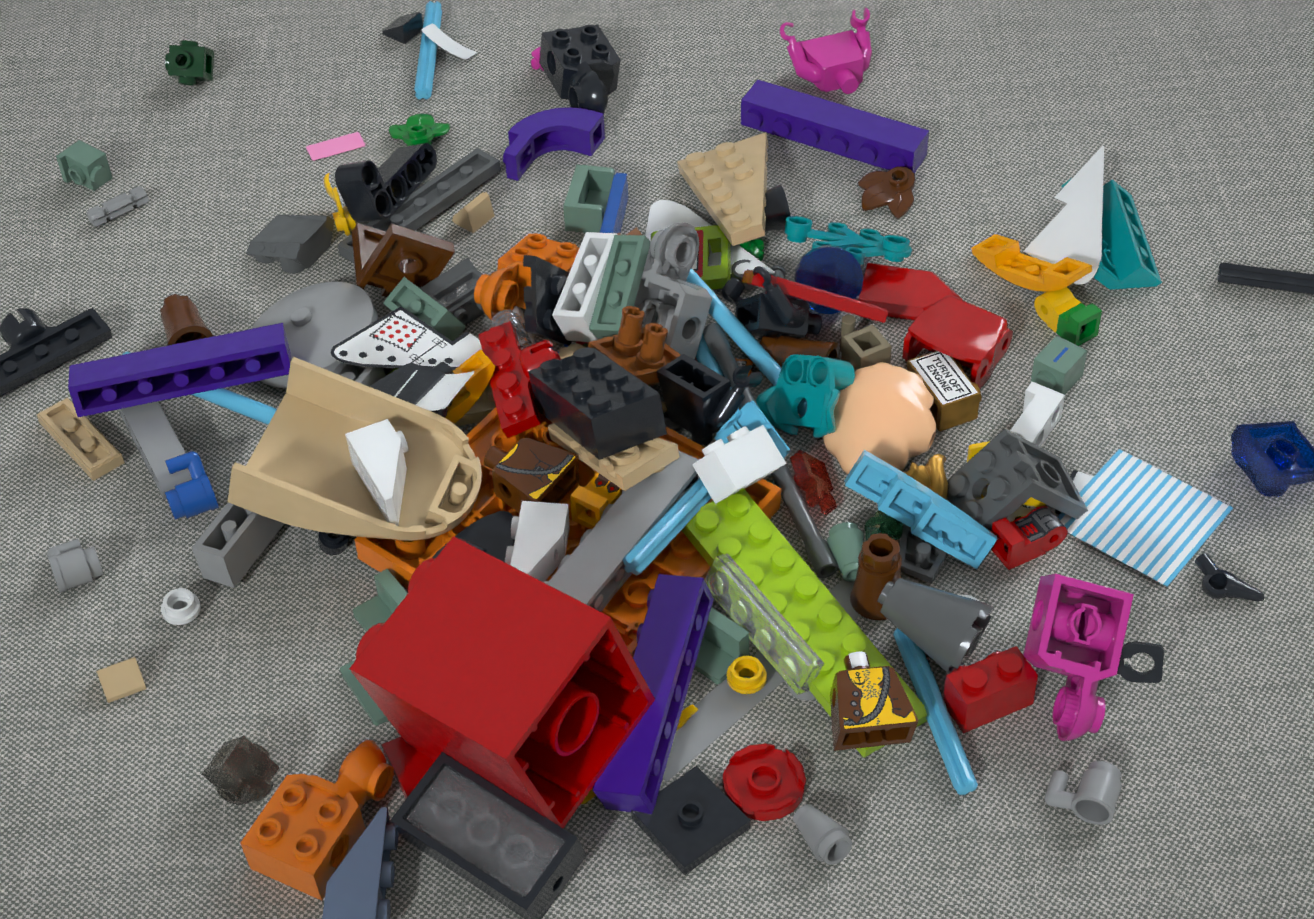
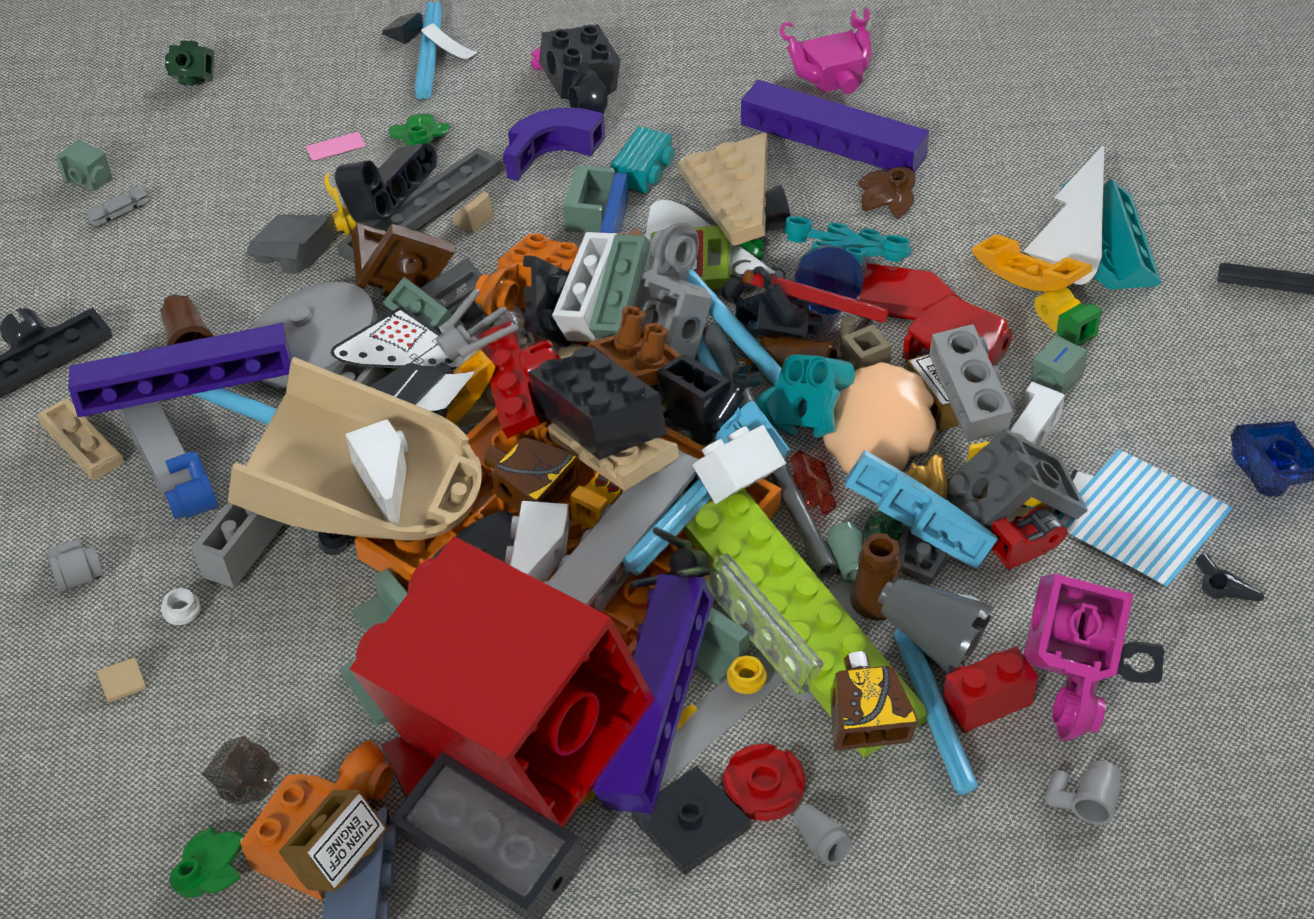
none -> green plate [169,827,245,898]
none -> brick [279,790,387,892]
none -> light grey plant [435,289,519,361]
none -> teal brick [610,125,675,194]
none -> black plant [630,527,711,589]
none -> light grey brick [929,324,1015,442]

